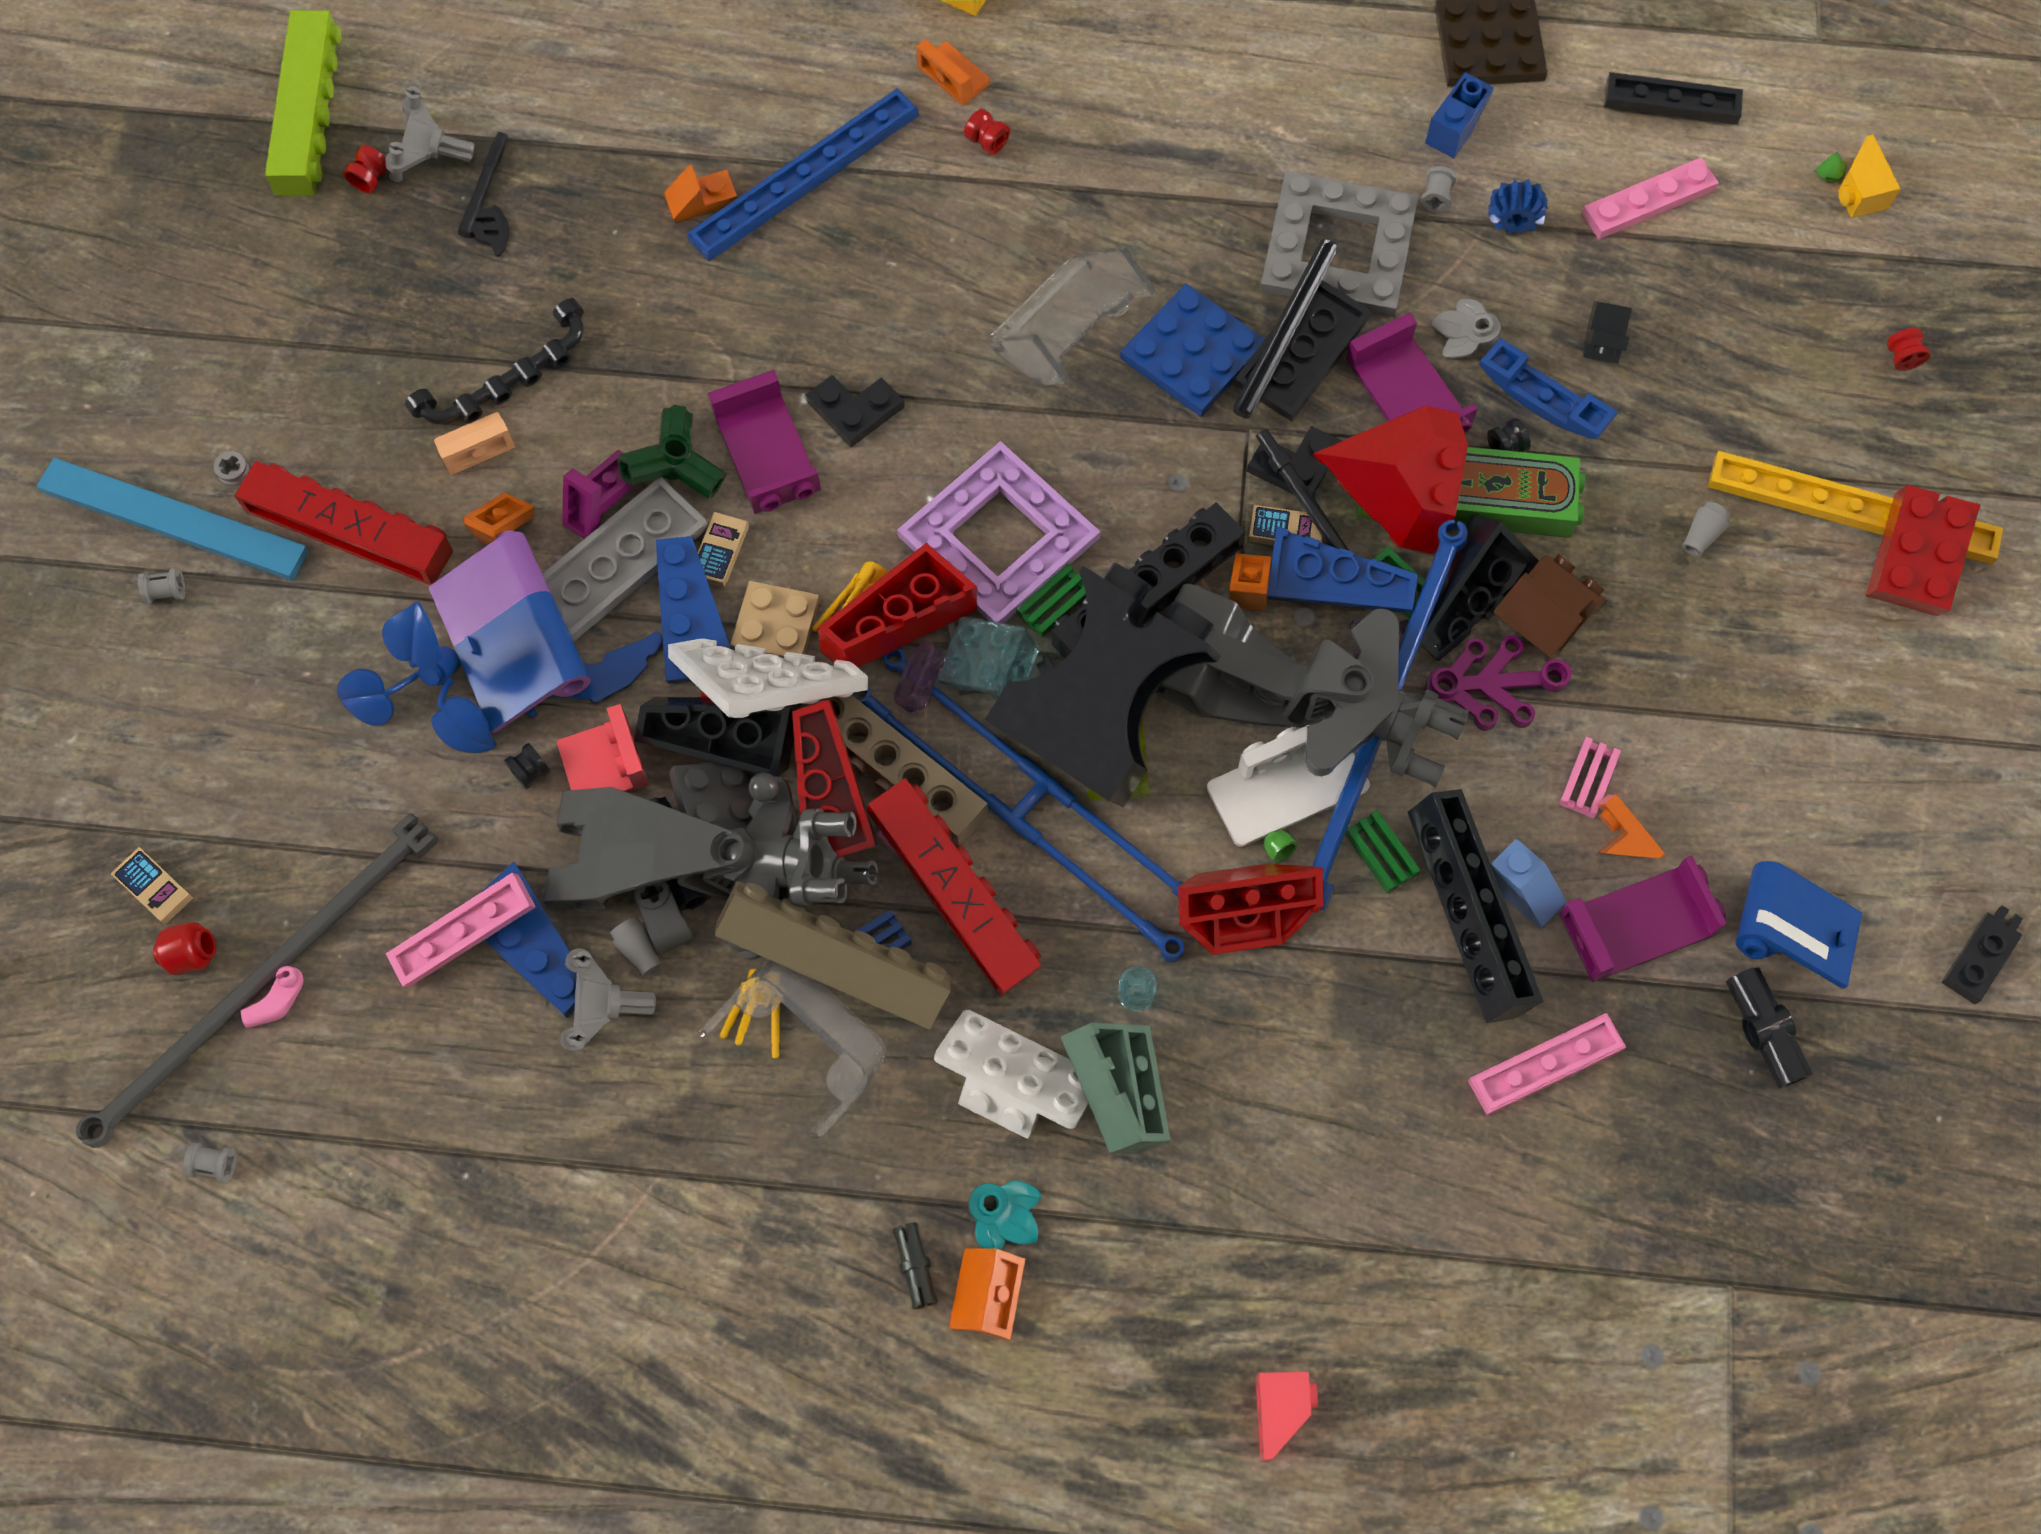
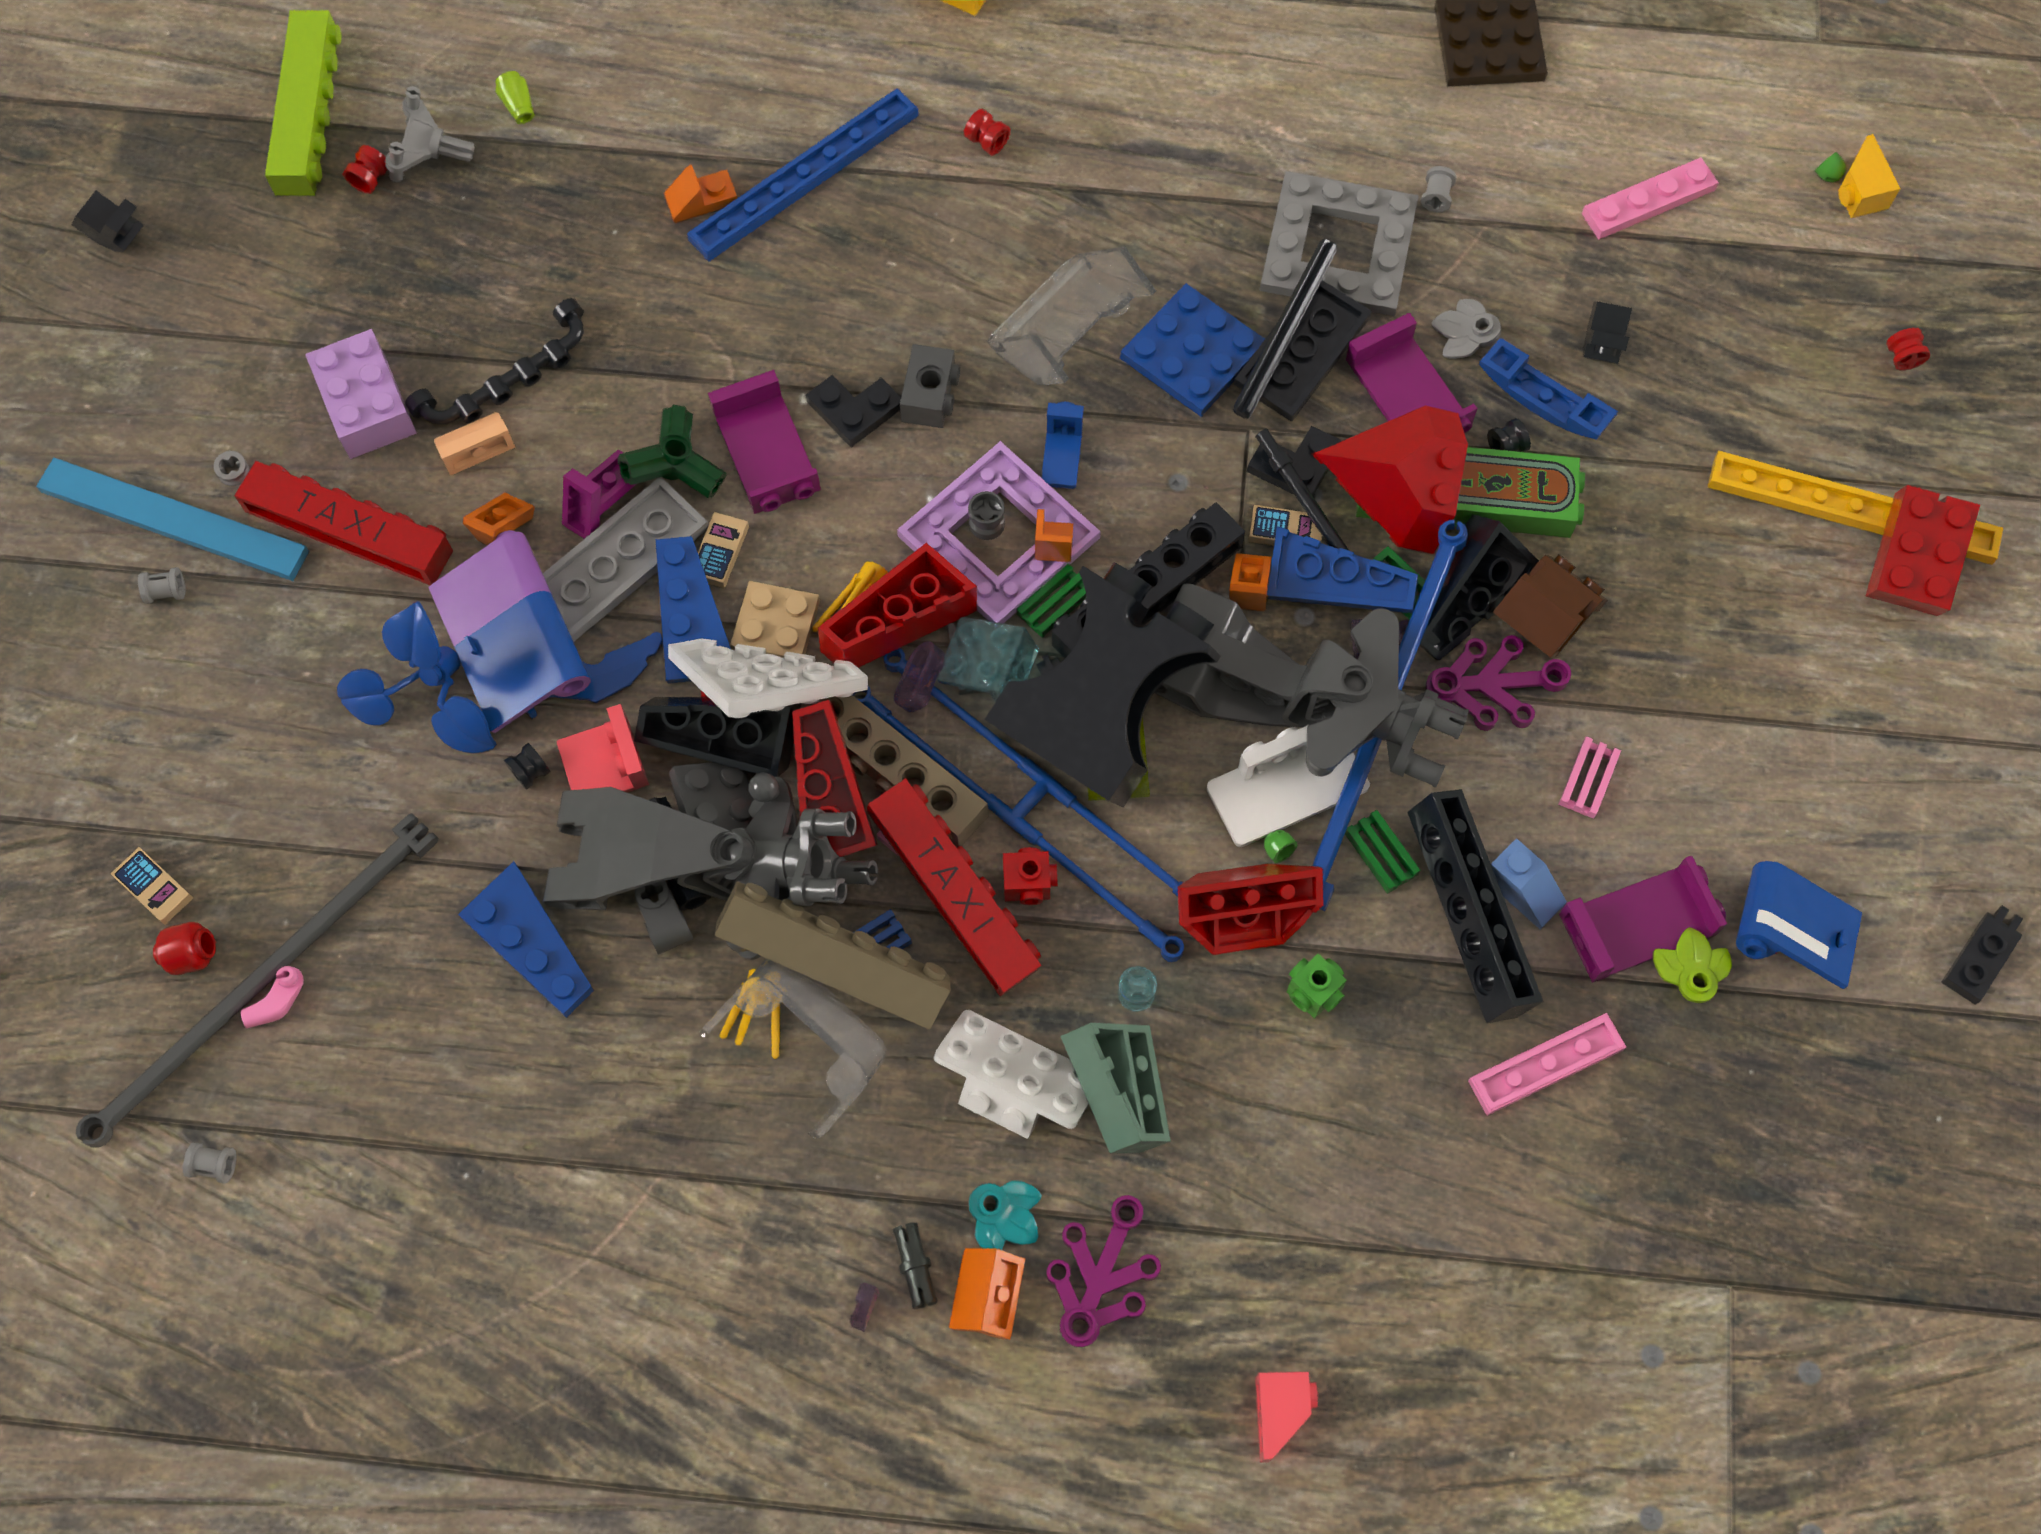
bright pink plate [386,873,536,987] -> none
black piece [457,132,509,257] -> none
light grey axle [560,948,656,1051] -> none
light grey cone [610,916,662,976] -> none
orange panel [916,38,990,106] -> none
blue slope [1425,72,1494,158] -> none
blue gear [1488,179,1548,235] -> none
orange slope [1597,794,1665,859] -> none
black plate [1604,72,1743,125] -> none
light grey cone [1682,501,1731,557] -> none
black piece [1726,967,1813,1088] -> none
none -> black brick [71,190,144,252]
none -> lavender brick [305,329,417,459]
none -> lime cone [495,71,535,124]
none -> tile [850,1282,879,1332]
none -> dark grey brick [900,344,960,428]
none -> dark grey wheel [968,491,1005,540]
none -> red brick [1003,847,1058,905]
none -> orange panel [1035,509,1074,562]
none -> blue bracket [1041,402,1084,489]
none -> magenta plant [1046,1195,1161,1348]
none -> bright green brick [1287,953,1347,1019]
none -> lime plate [1653,927,1732,1003]

